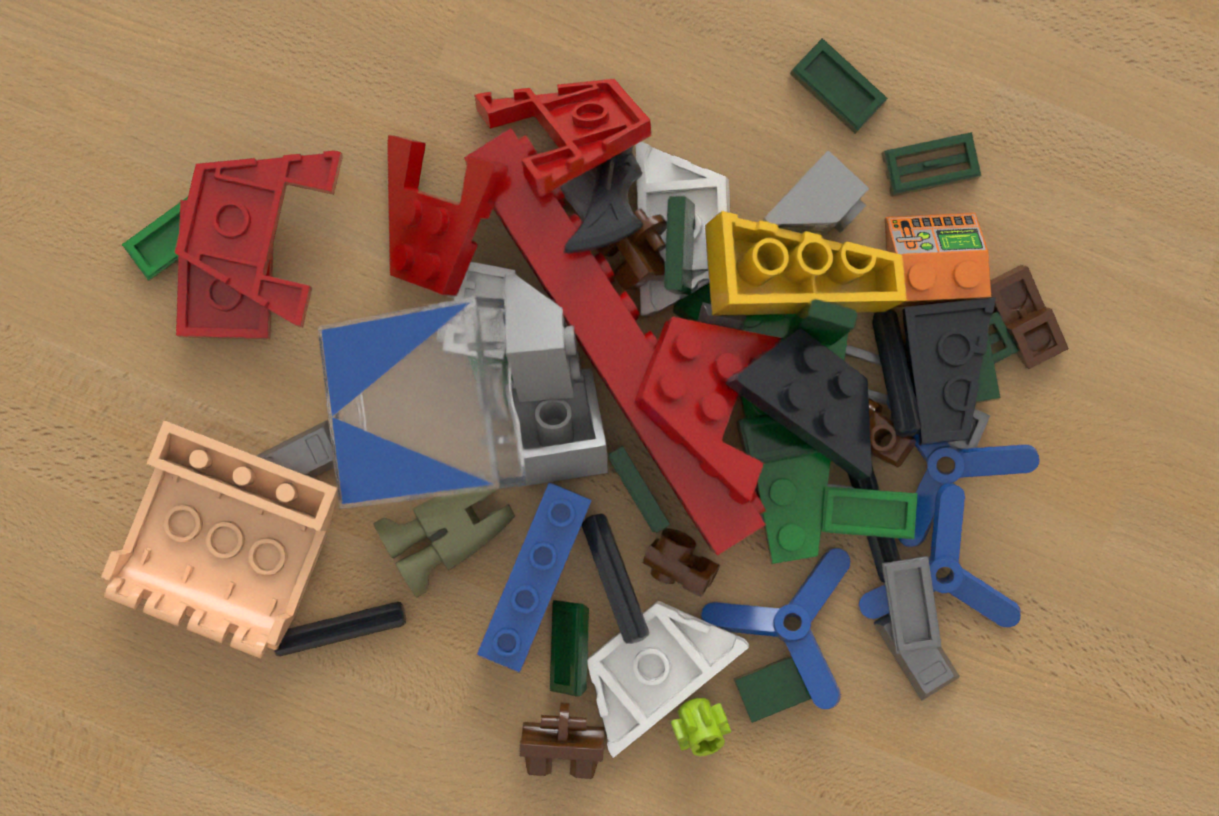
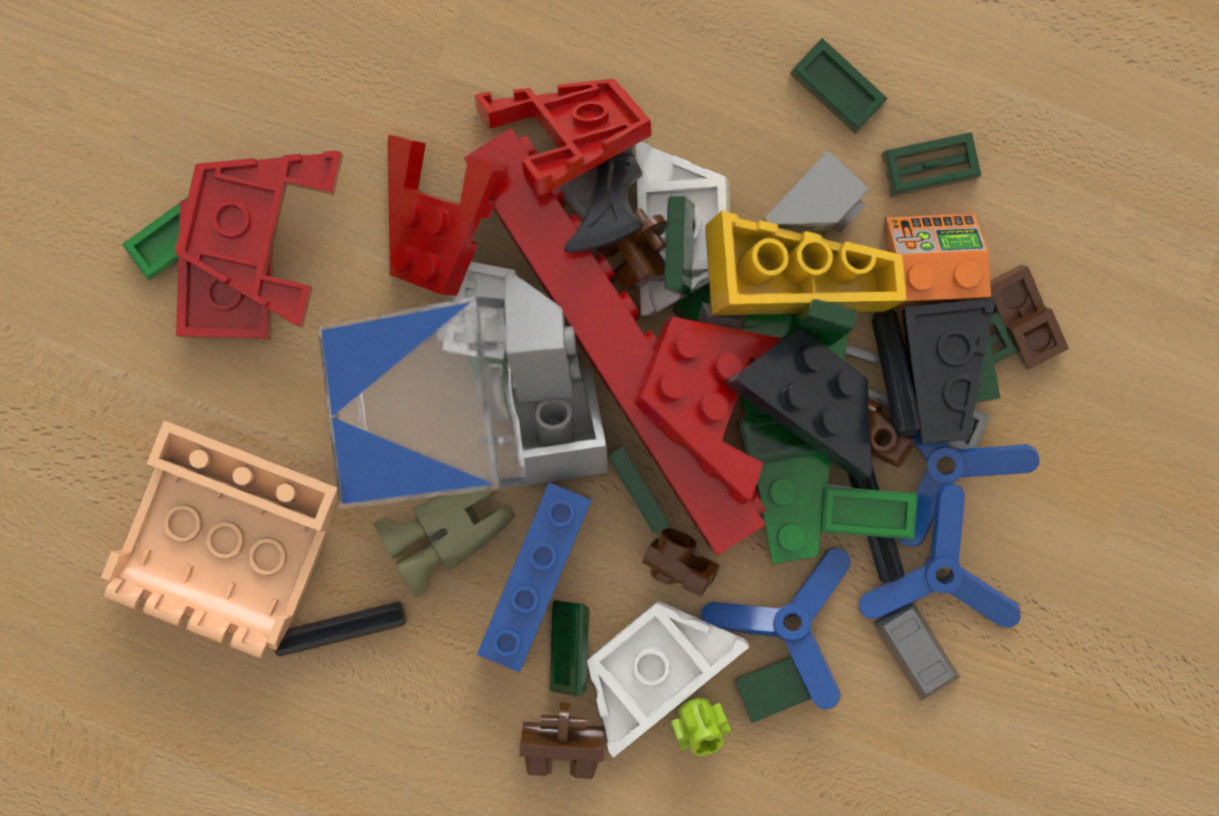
flat silver tile [256,420,338,478] -> none
black axle [581,513,649,644] -> none
flat silver tile [882,556,942,654] -> none

